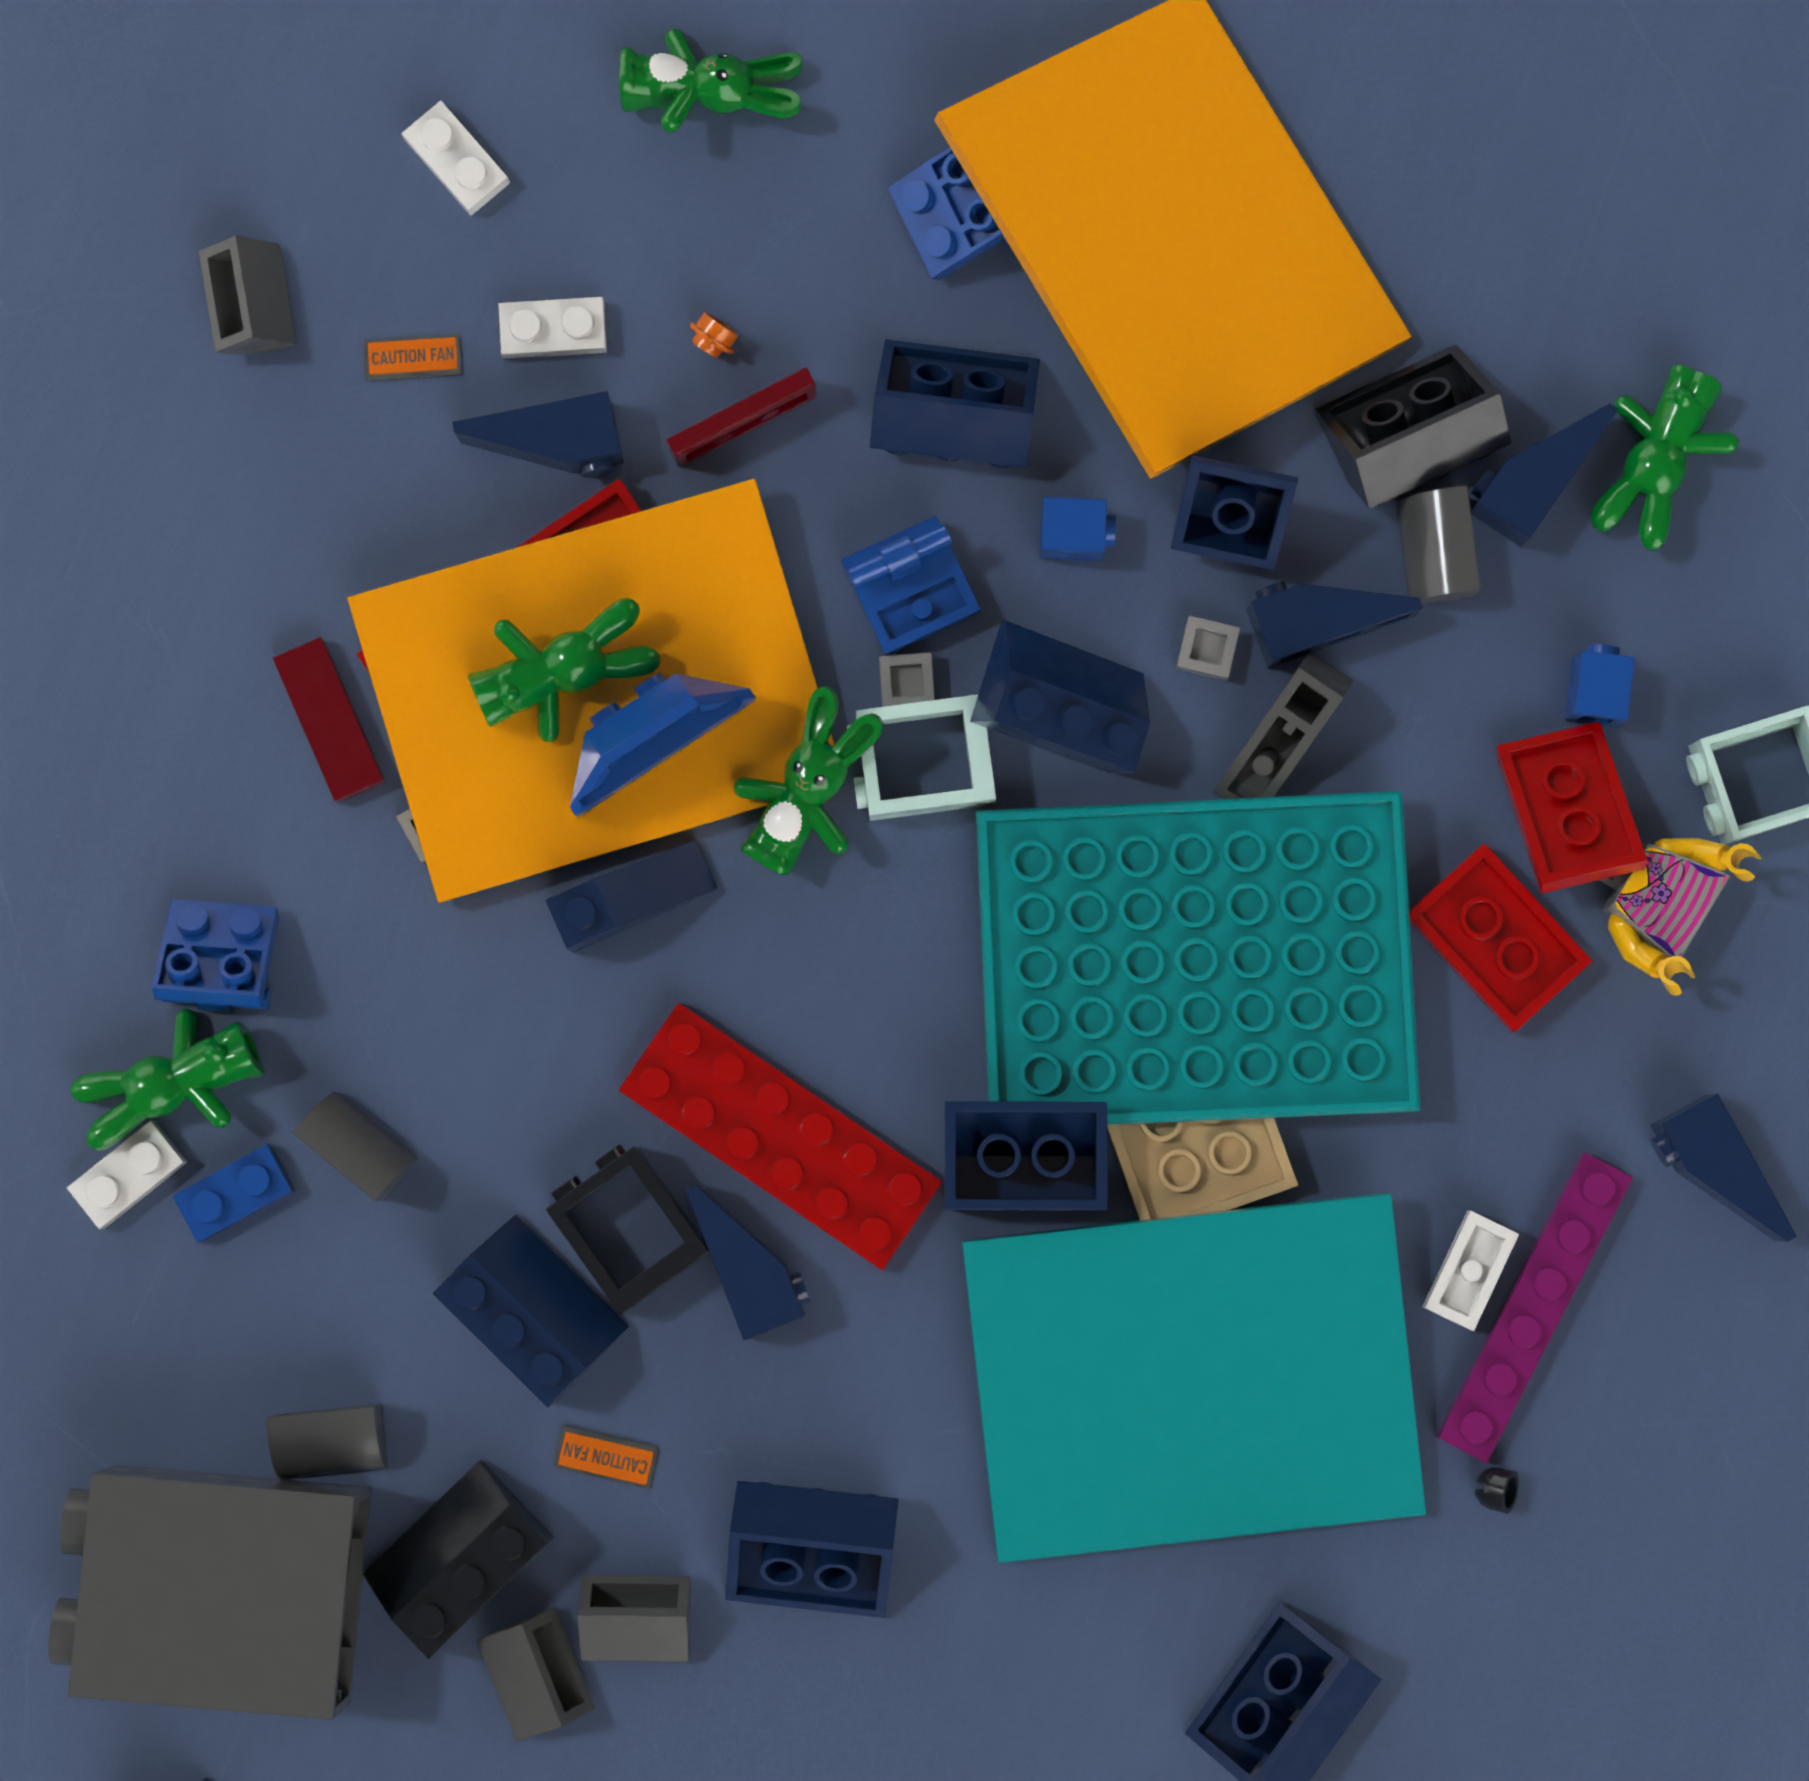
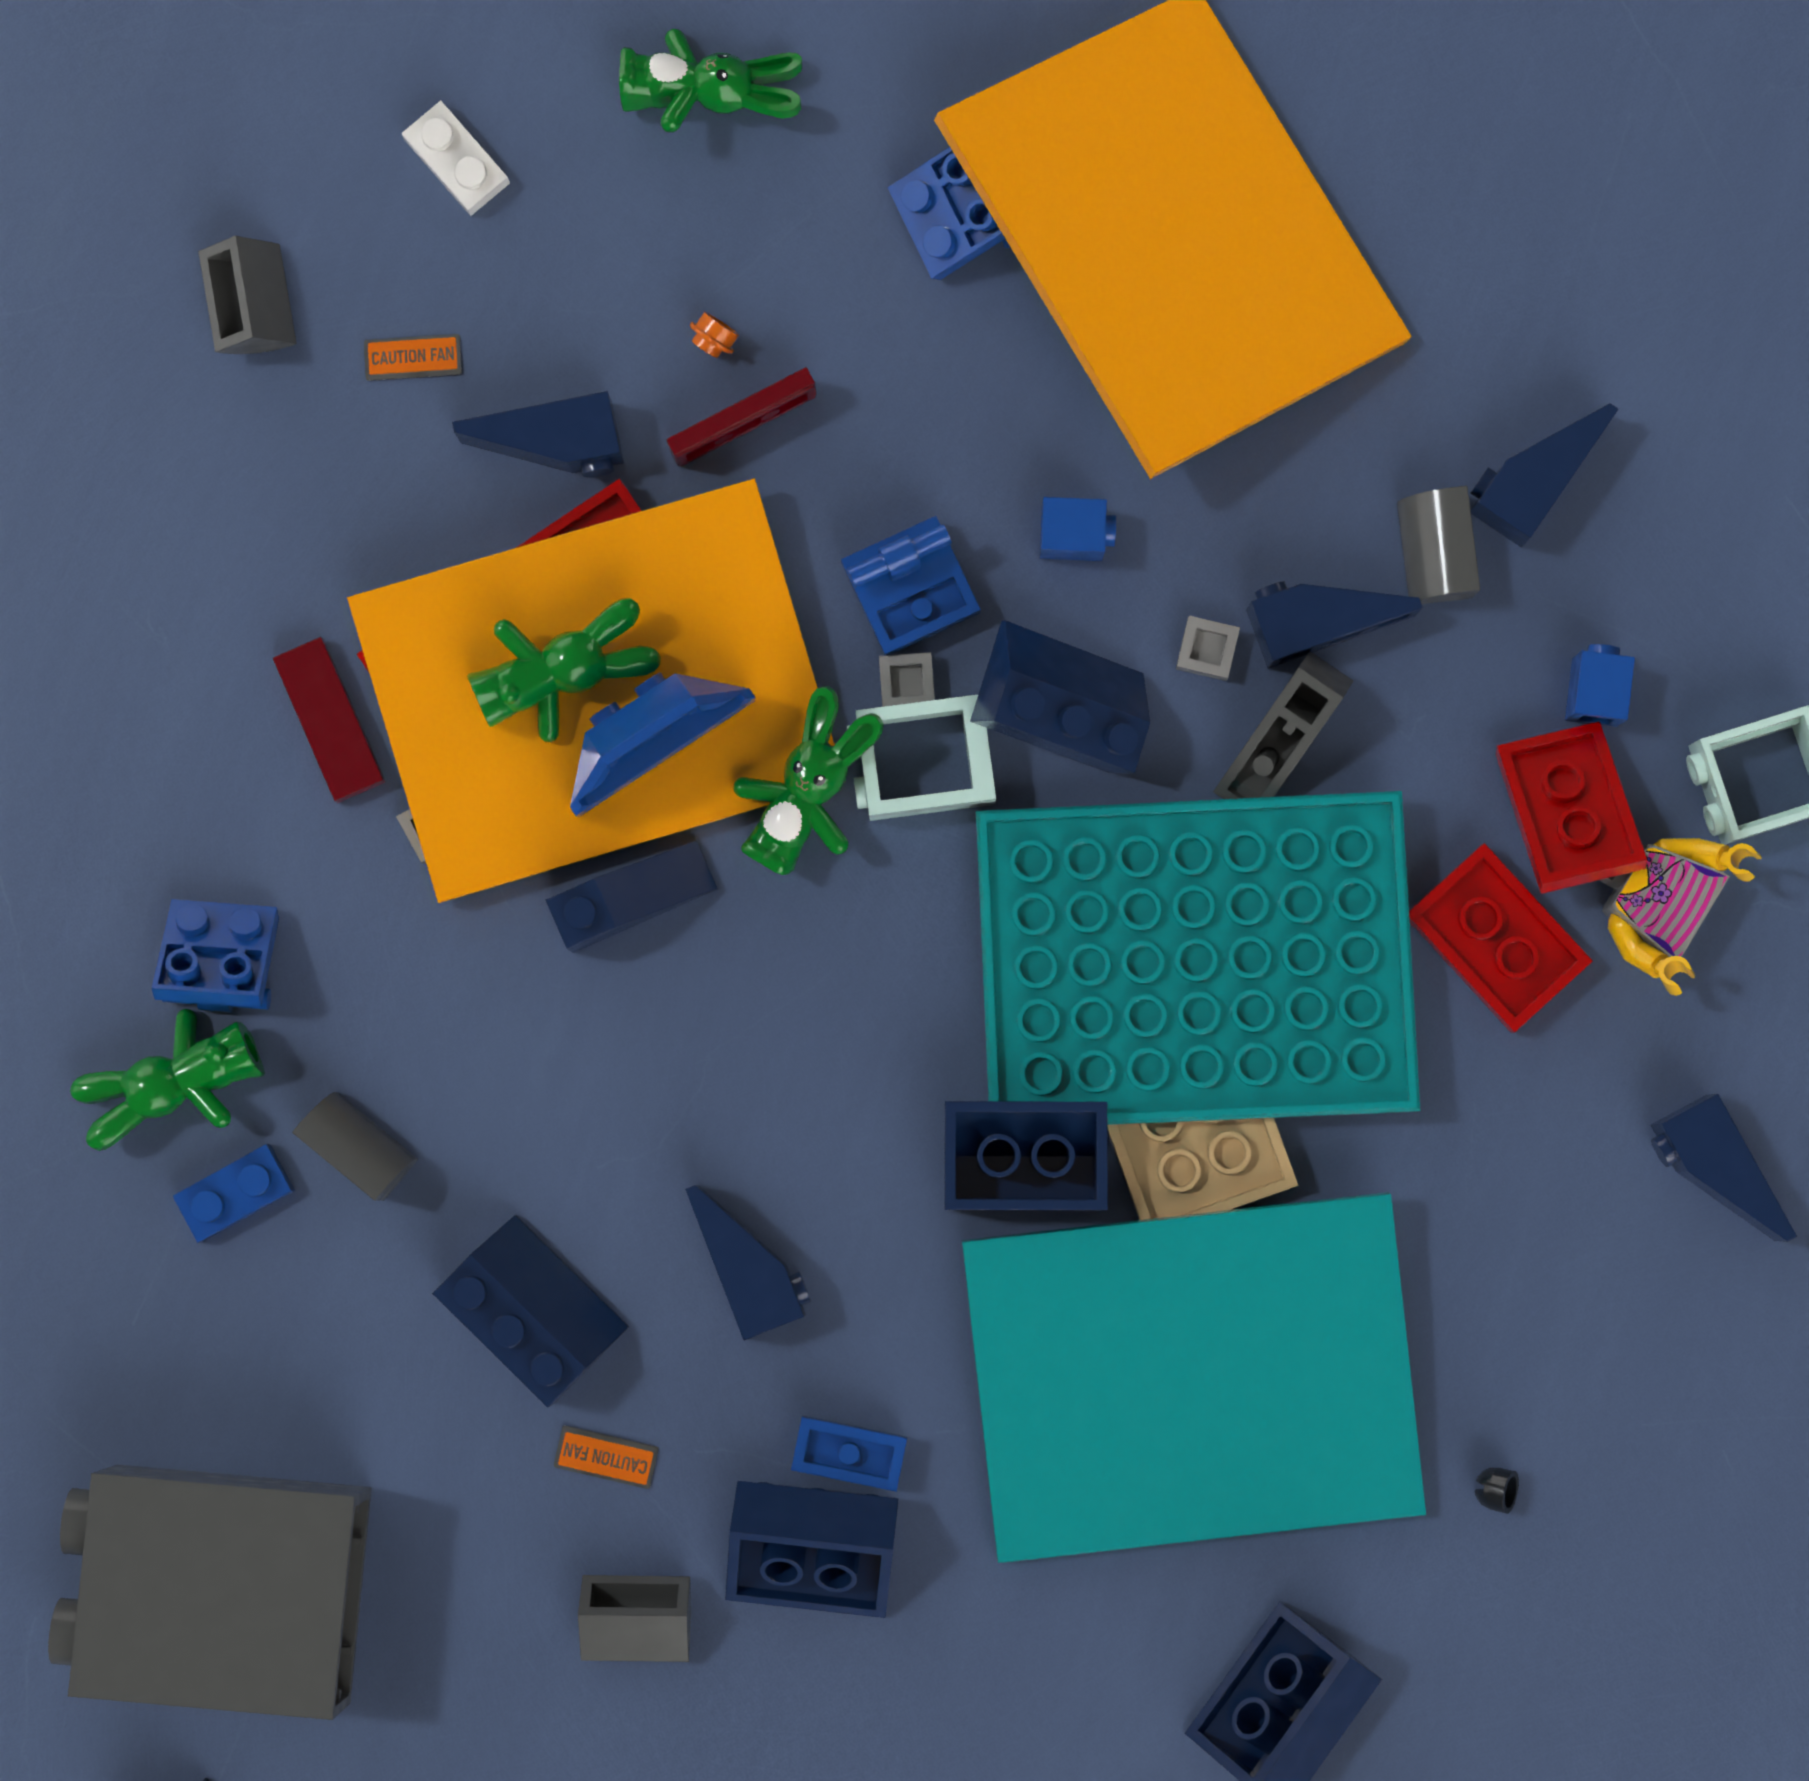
white plate [67,1121,188,1229] -> none
dark grey brick [266,1404,388,1479] -> none
black slope [363,1460,554,1659] -> none
dark grey brick [477,1607,595,1742] -> none
white plate [498,297,607,359] -> none
black window [545,1144,709,1315] -> none
red plate [618,1002,942,1271] -> none
dark blue slope [870,339,1040,468] -> none
dark blue slope [1171,455,1298,571] -> none
black slope [1315,344,1512,509] -> none
white plate [1422,1210,1519,1331] -> none
magenta plate [1435,1152,1633,1464] -> none
green animal [1591,365,1739,551] -> none
none -> blue plate [791,1415,907,1492]

